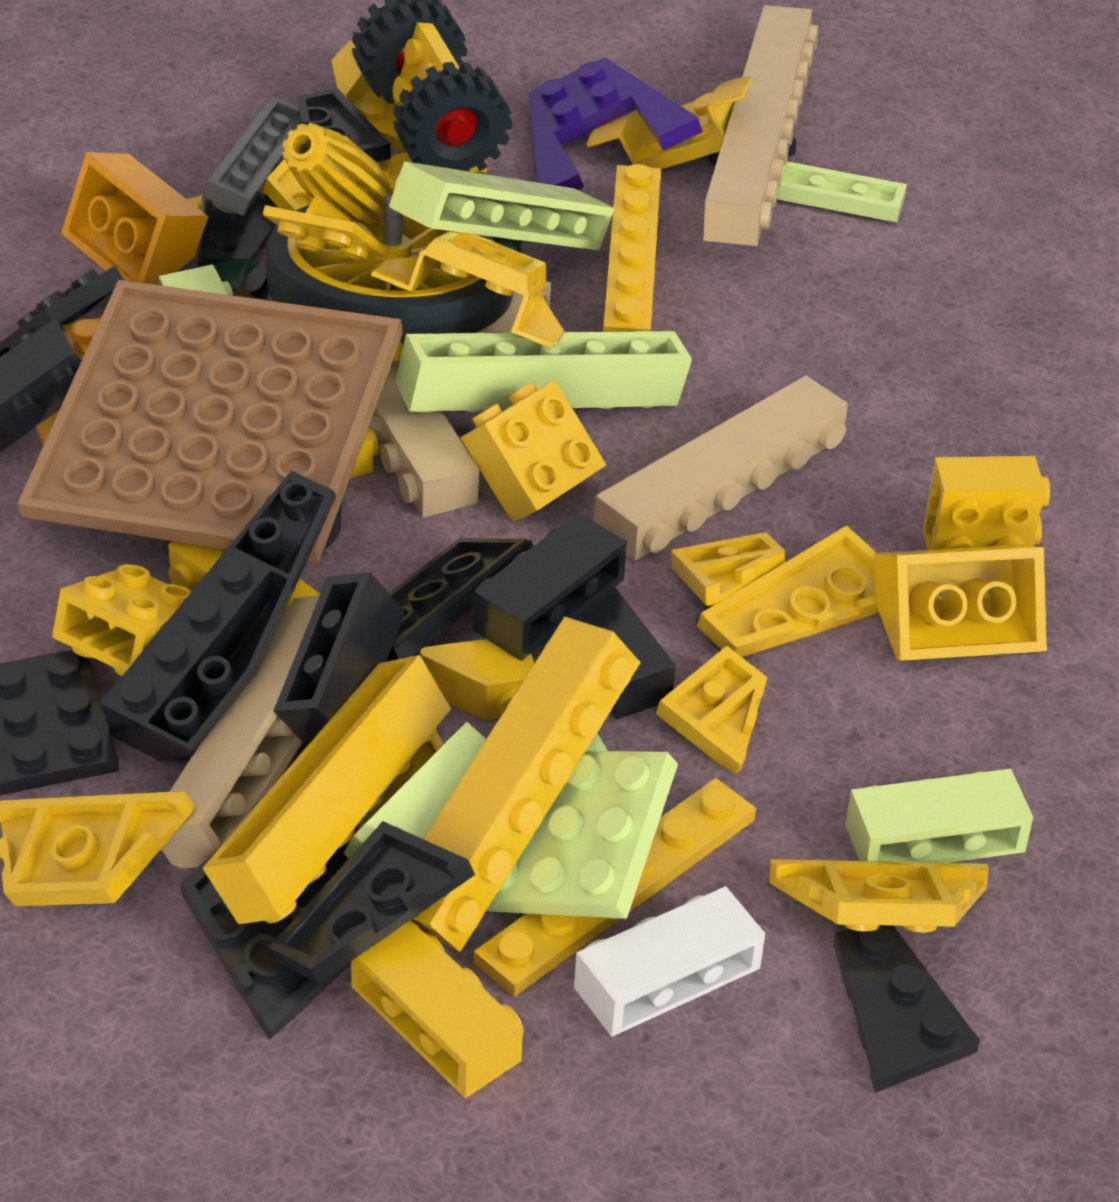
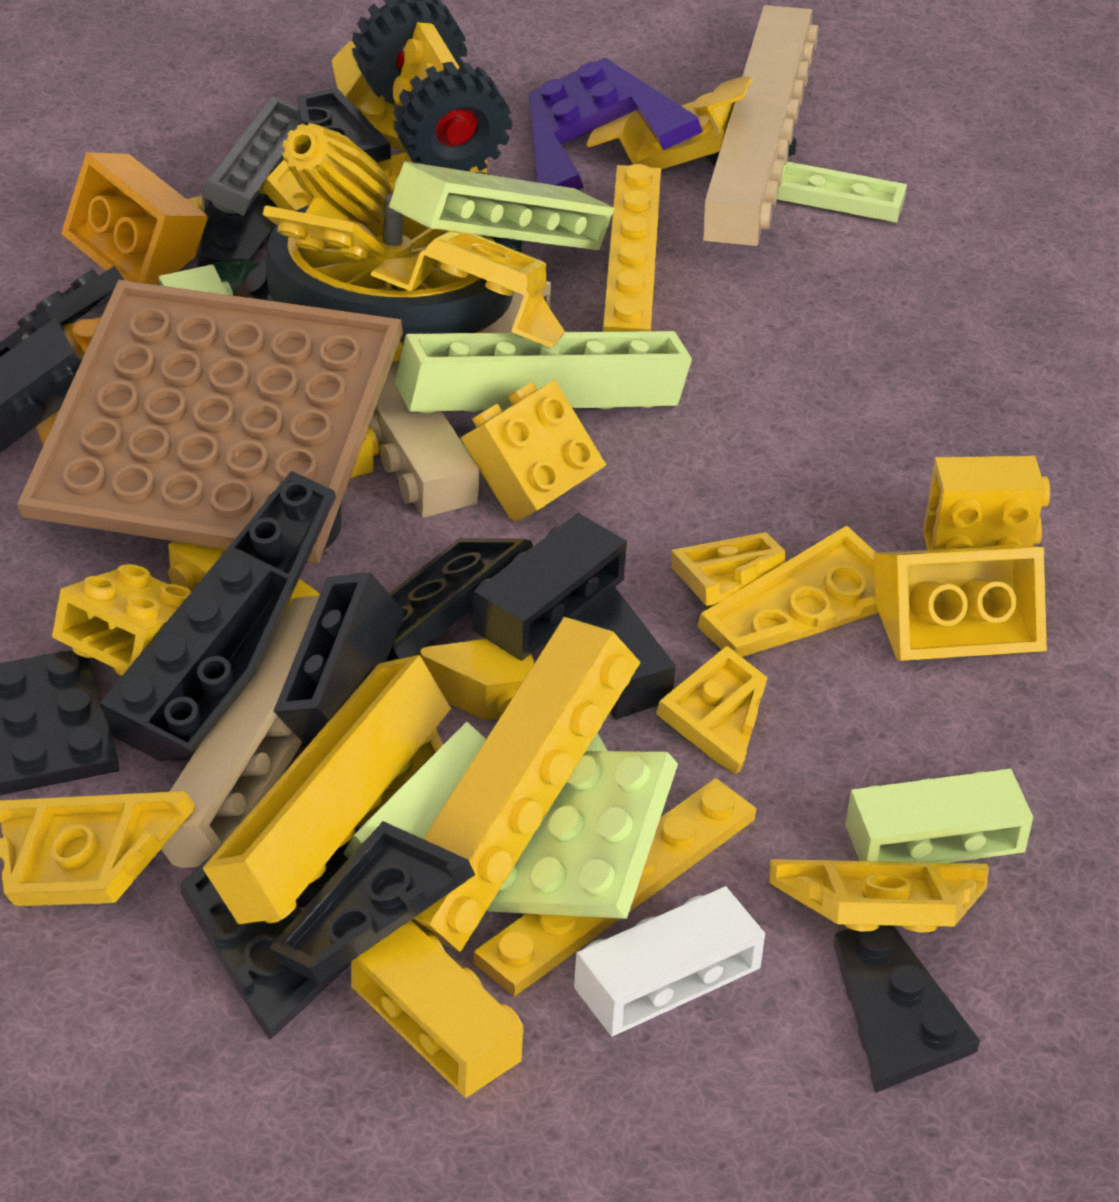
tan brick [594,375,848,561] -> none

